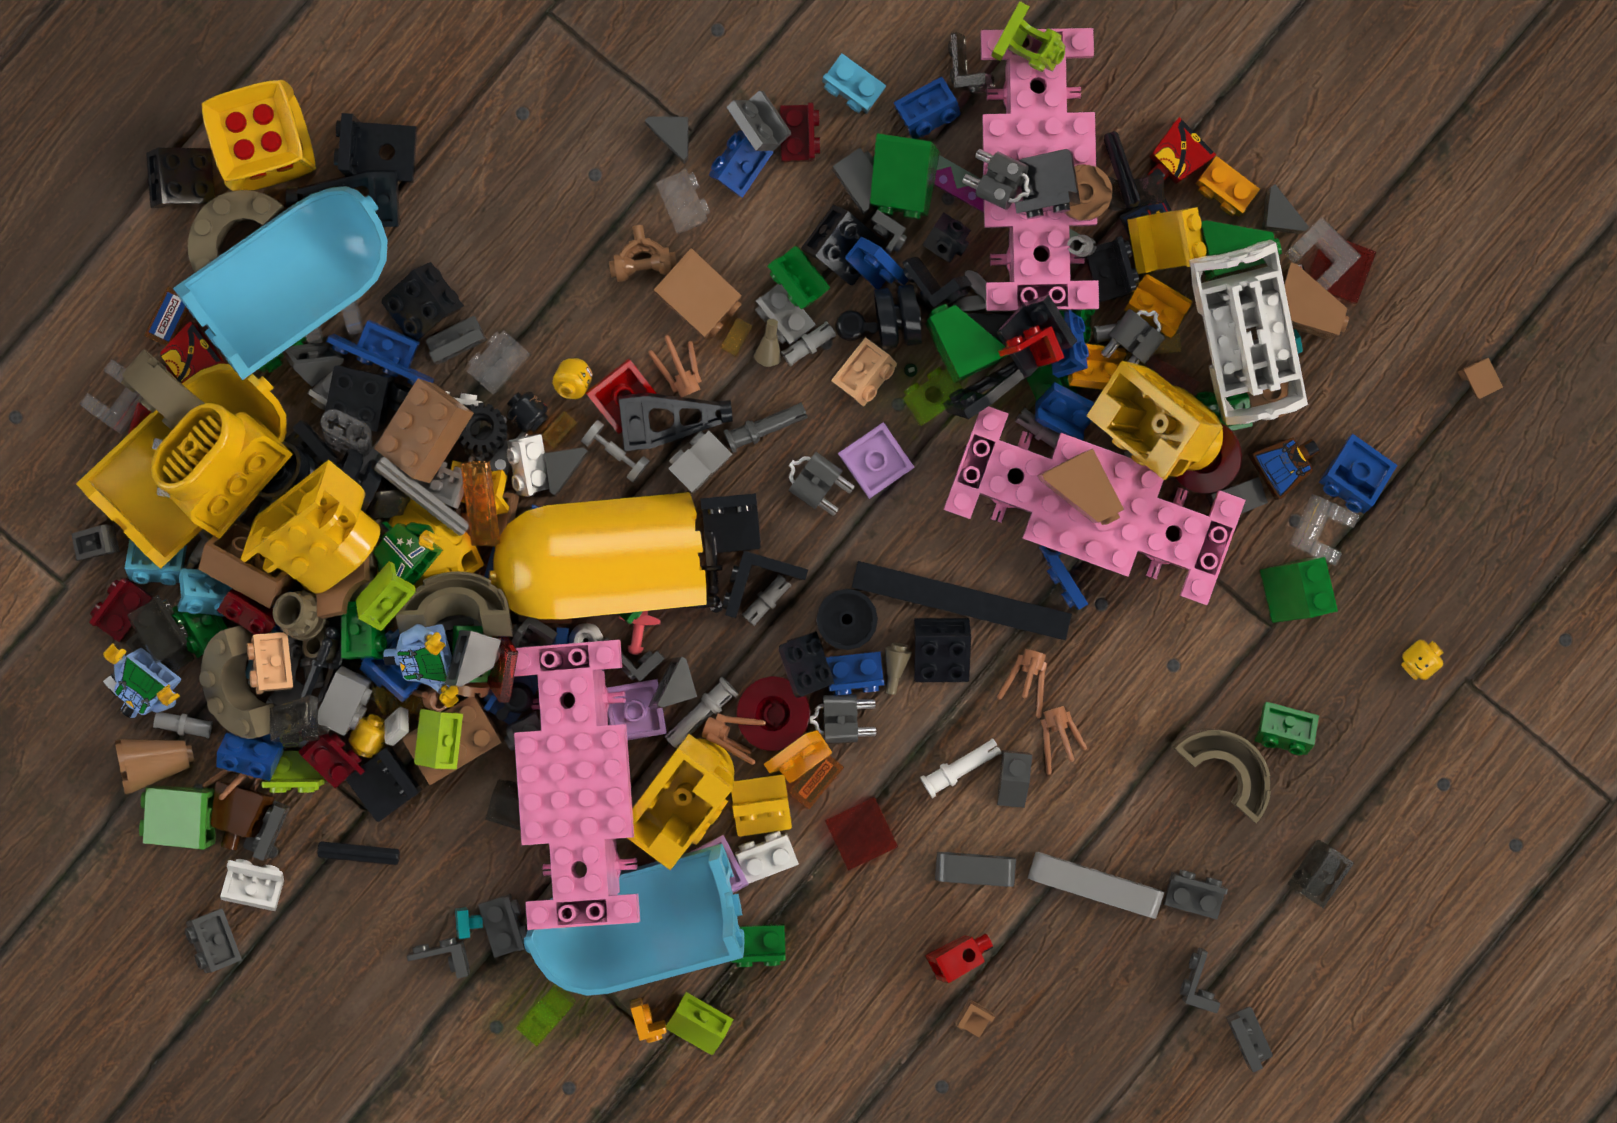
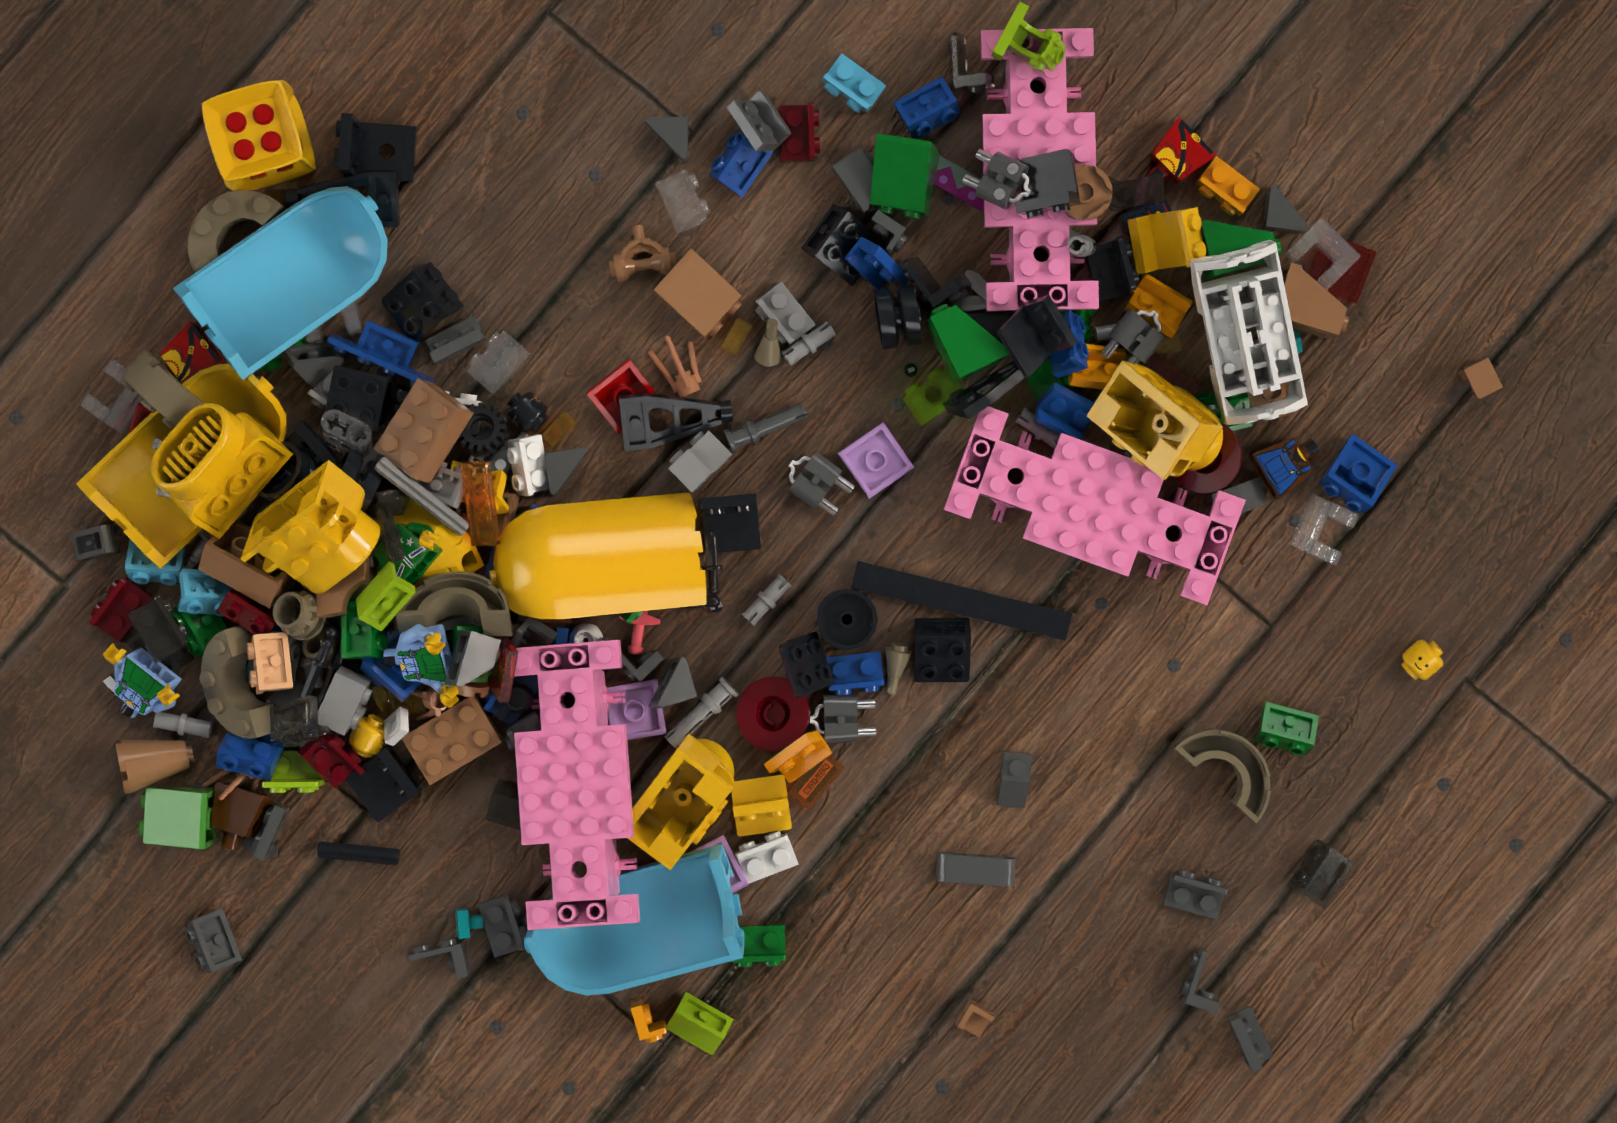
tile [144,286,189,346] -> none
black bracket [146,147,215,208] -> none
white bracket [220,859,284,911] -> none
lime panel [414,709,463,769] -> none
clear neon green brick [516,983,576,1047] -> none
yellow head [552,358,593,399] -> none
light grey wheel [581,420,650,482] -> none
nougat plant [702,713,766,765] -> none
black bracket [722,551,808,618] -> none
green bracket [767,246,830,310] -> none
clear red tile [825,797,898,871] -> none
light nougat bracket [831,337,897,406] -> none
black piece [836,310,879,341] -> none
white pin [920,738,1002,799] -> none
black brick [922,212,971,263] -> none
red torso [925,933,993,983] -> none
nougat plant [997,649,1048,718] -> none
red bracket [998,325,1064,367] -> none
light grey beam [1028,852,1164,919] -> none
medium nougat slope [1038,449,1124,525] -> none
blue plate [1039,545,1088,610] -> none
nougat plant [1040,706,1087,775] -> none
black axle [1104,131,1141,208] -> none
green slope [1259,557,1338,623] -> none
none -> clear smoke axle [375,508,405,563]

